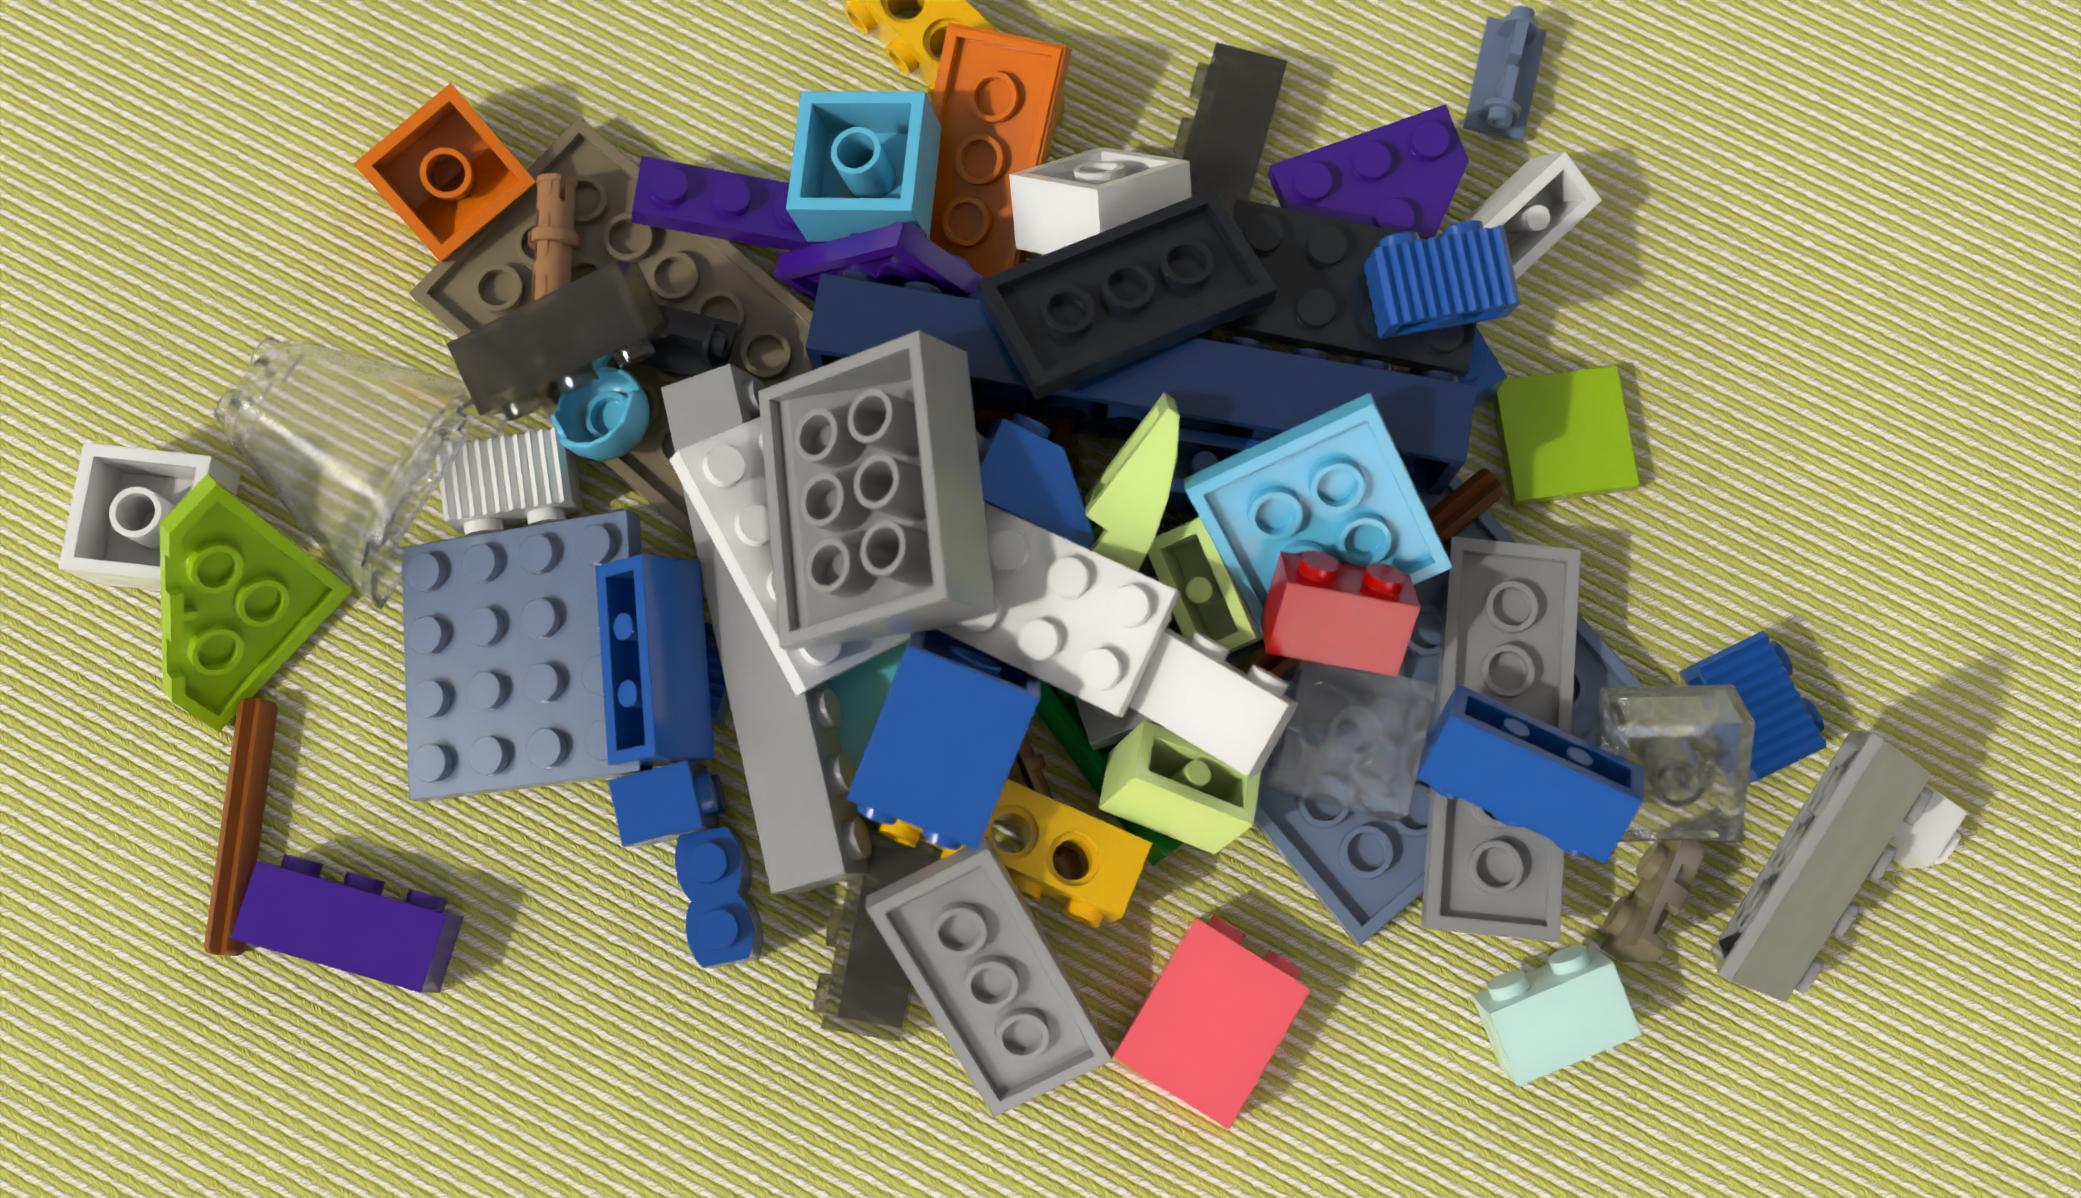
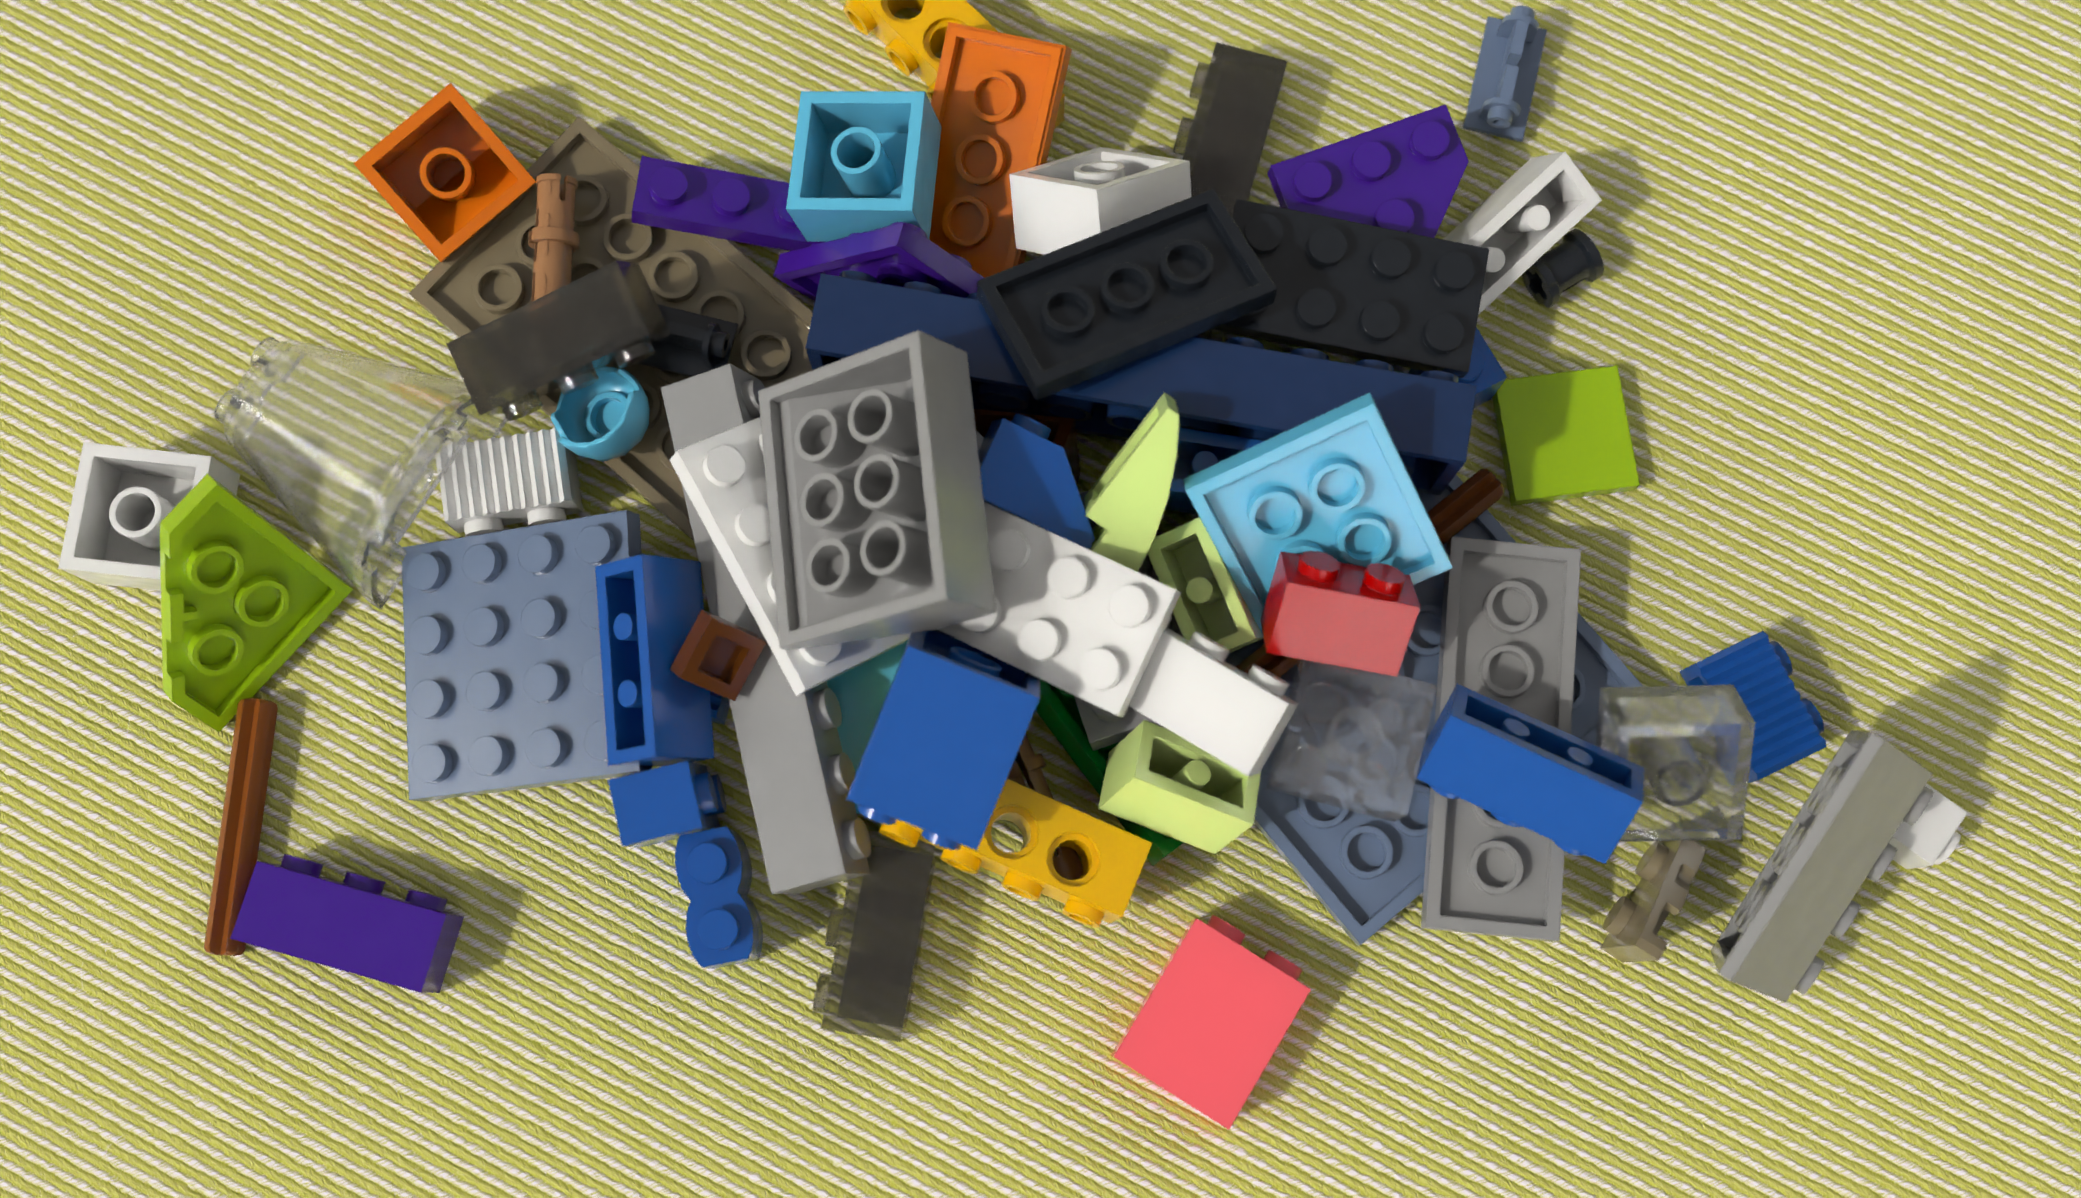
light grey plate [866,837,1112,1117] -> none
blue brick [1364,220,1521,339] -> none
light aqua brick [1472,945,1642,1087] -> none
none -> reddish brown plate [670,610,767,701]
none -> black bush [1522,229,1604,308]

